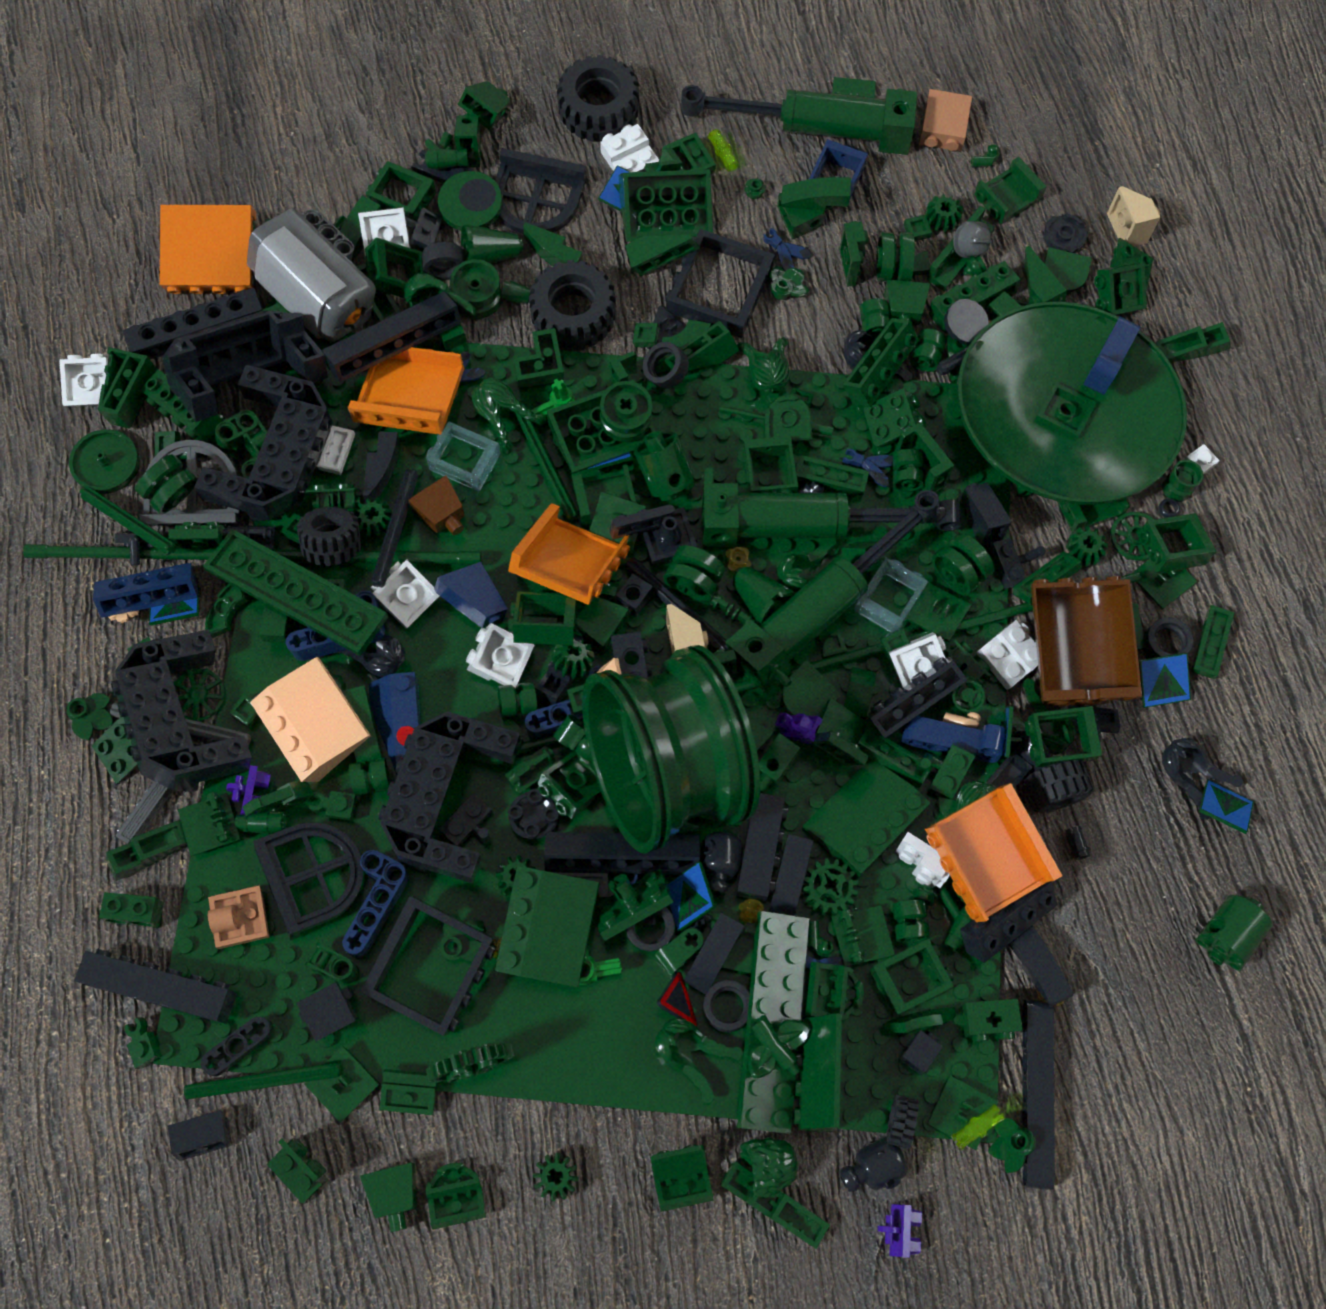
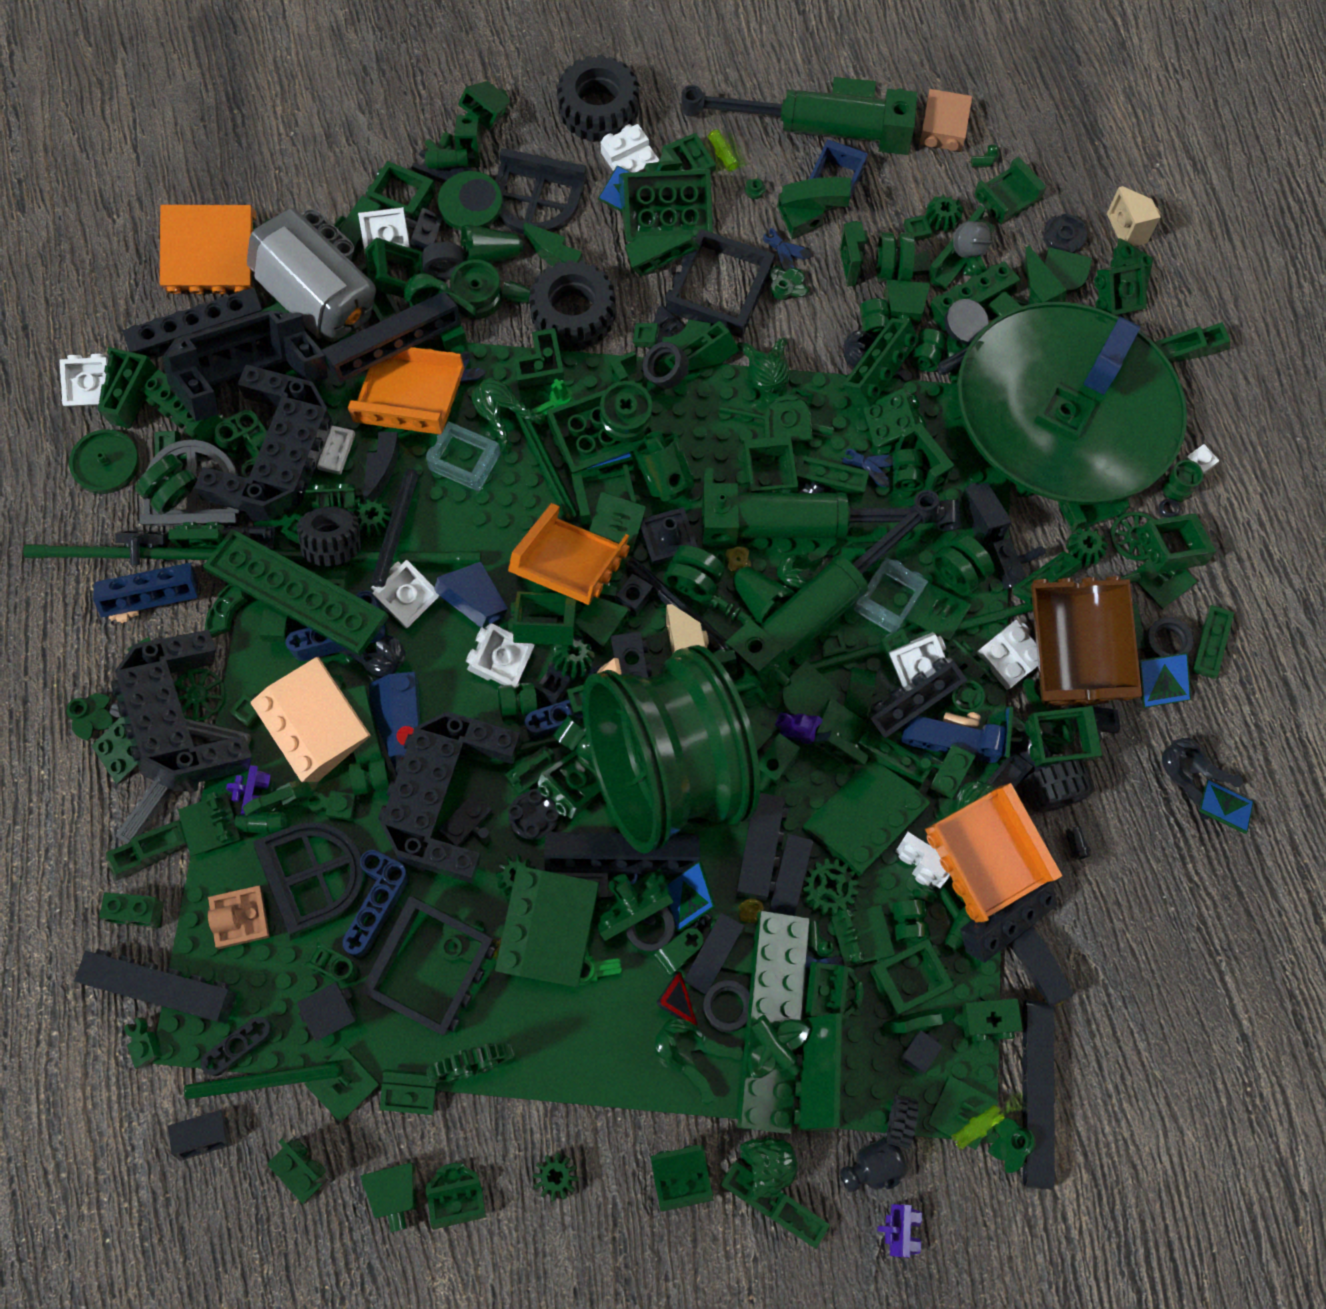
dark green axle [80,486,176,555] -> none
piece [149,585,199,626] -> none
reddish brown torso [409,475,465,536] -> none
black hinge [609,505,675,539] -> none
black piece [700,832,743,897] -> none
dark green cylinder [1195,894,1273,971] -> none

